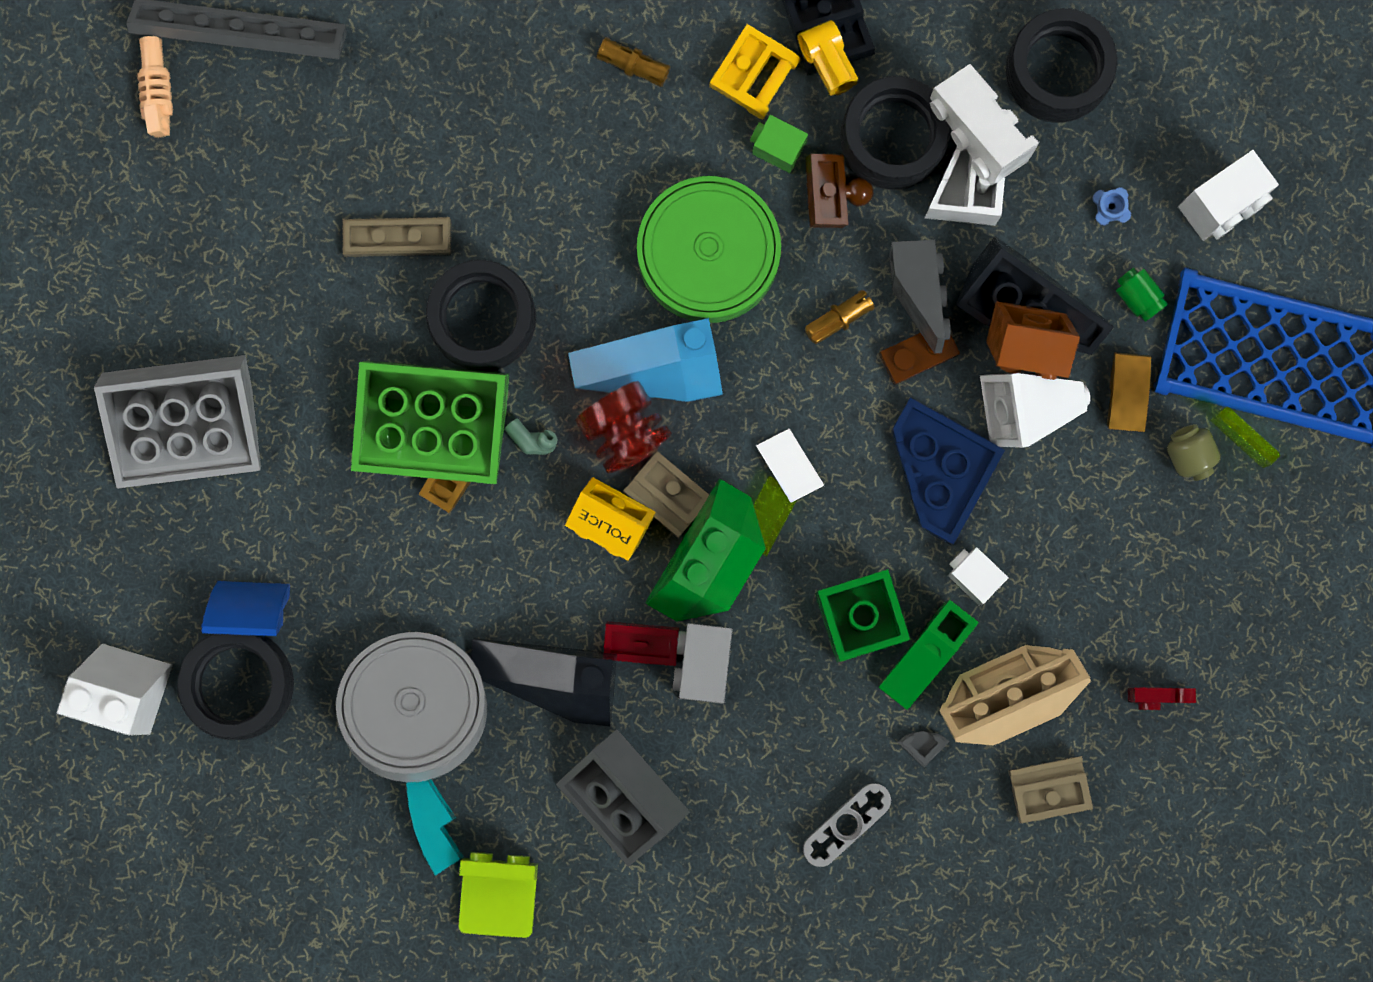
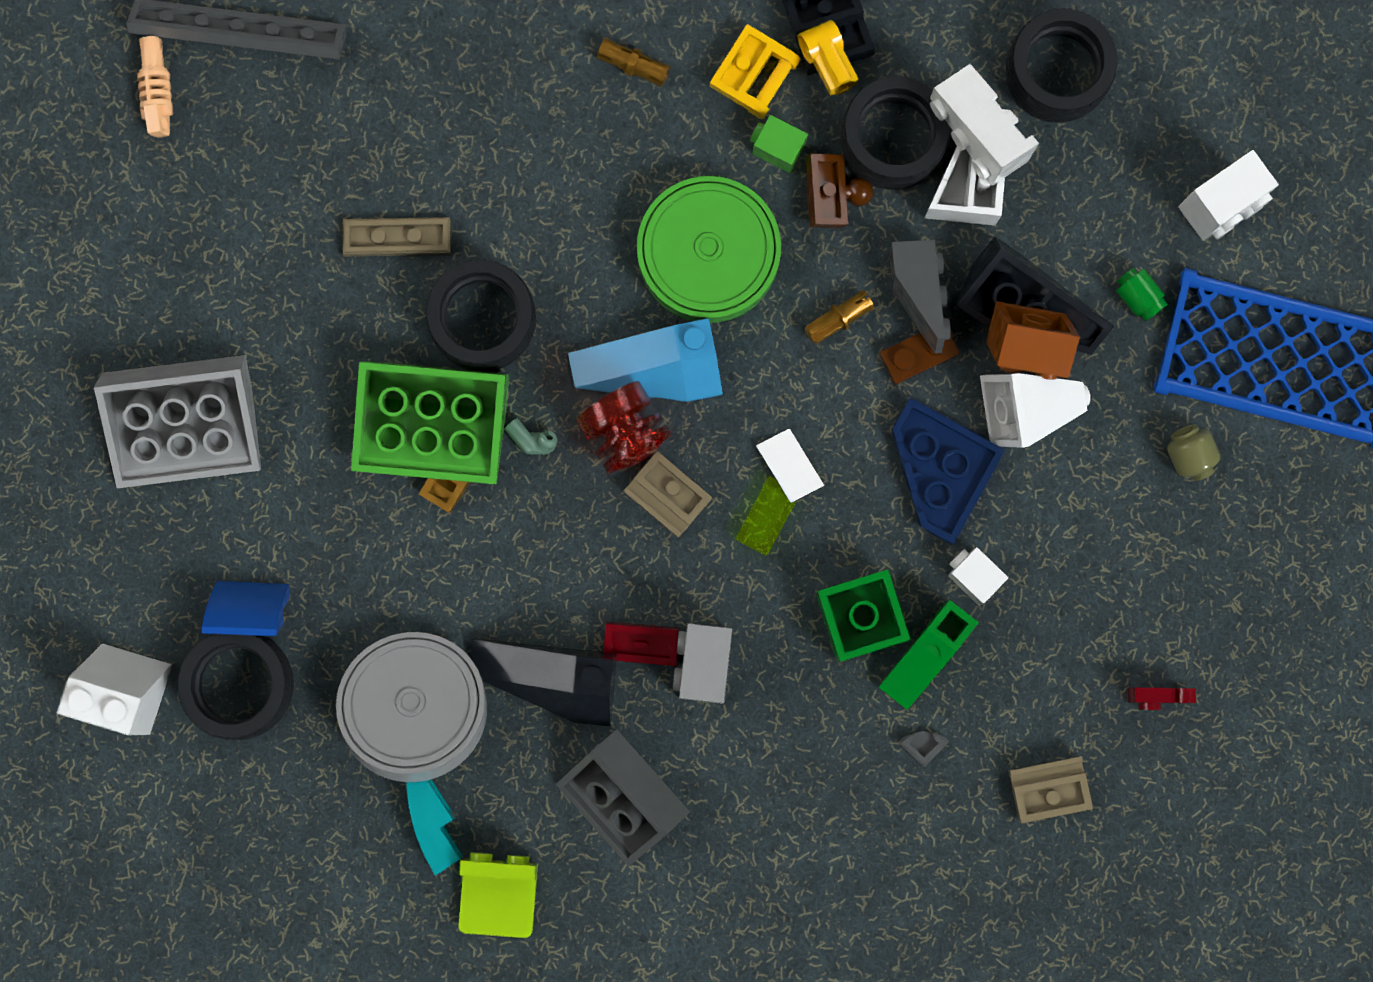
yellow brick [565,477,656,561] -> none
green wedge [645,478,766,622] -> none
light grey beam [803,783,891,867] -> none
tan wedge [940,645,1091,745] -> none
medium blue plate [1093,188,1131,225] -> none
pearl gold slope [1107,353,1151,432] -> none
clear neon green tile [1210,406,1280,468] -> none

